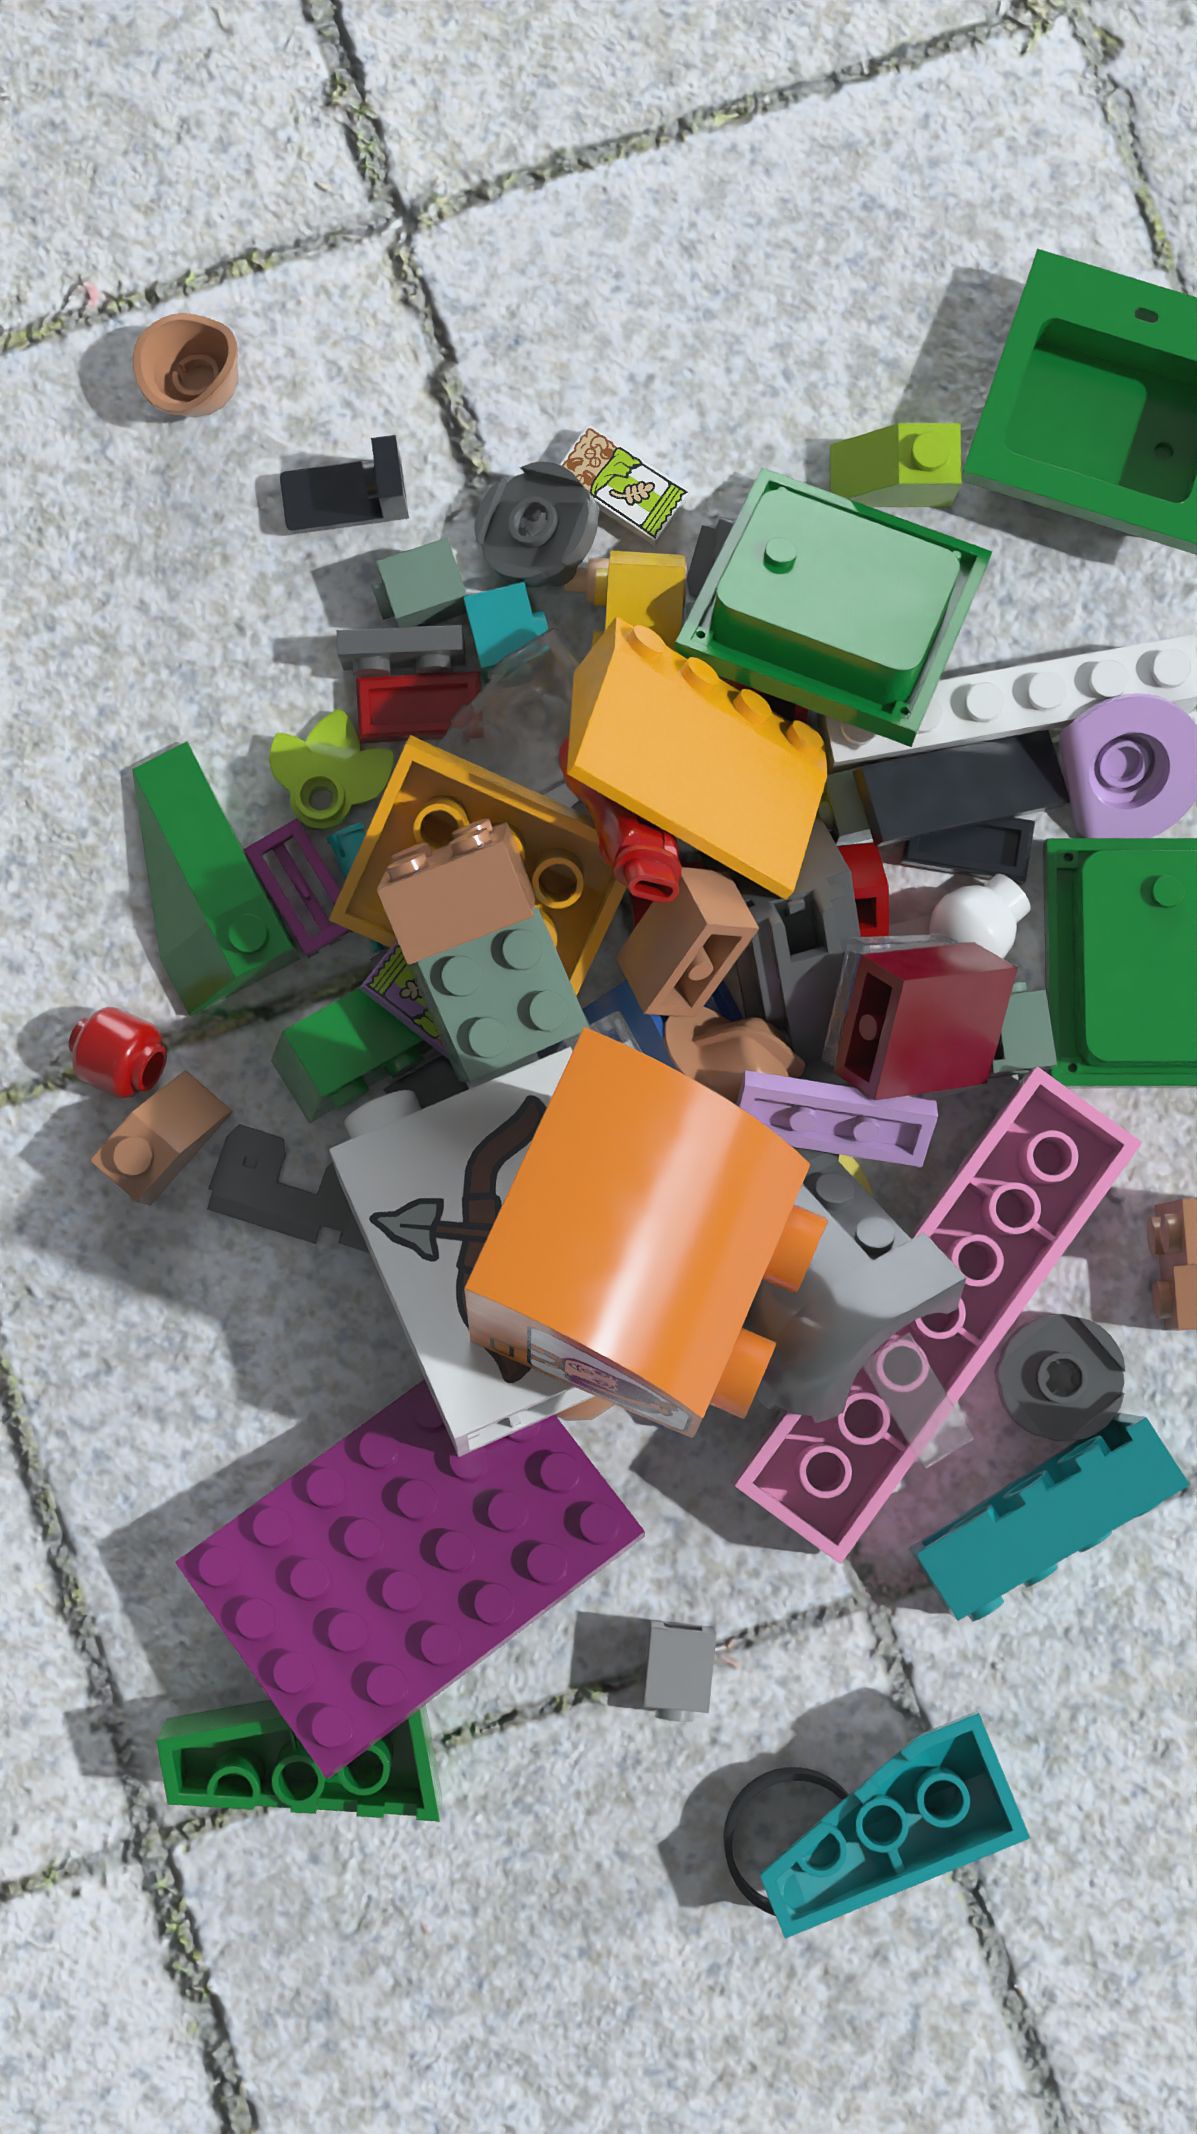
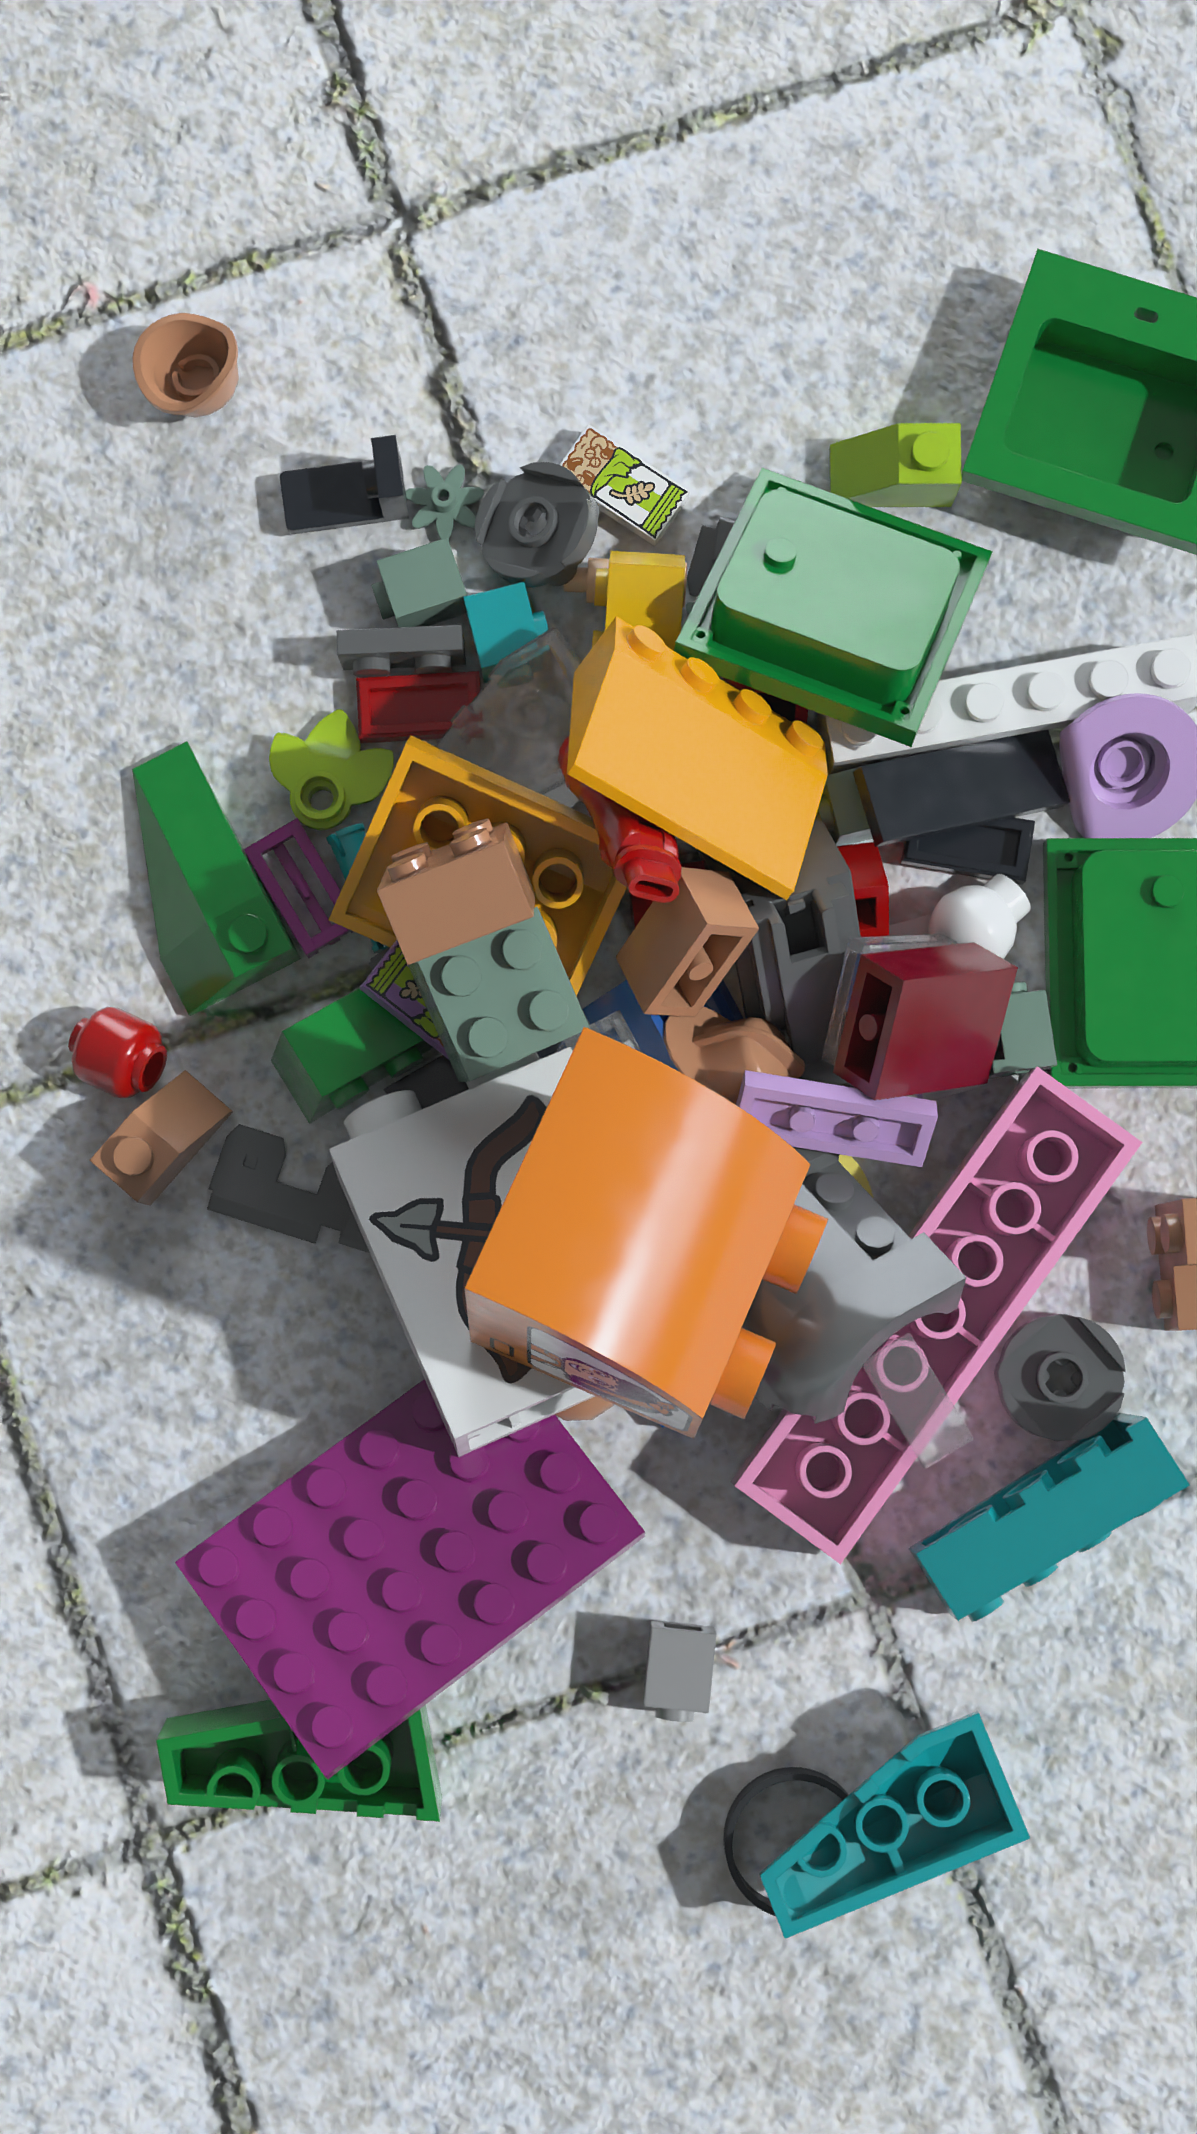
none -> sand green plant [406,464,484,540]

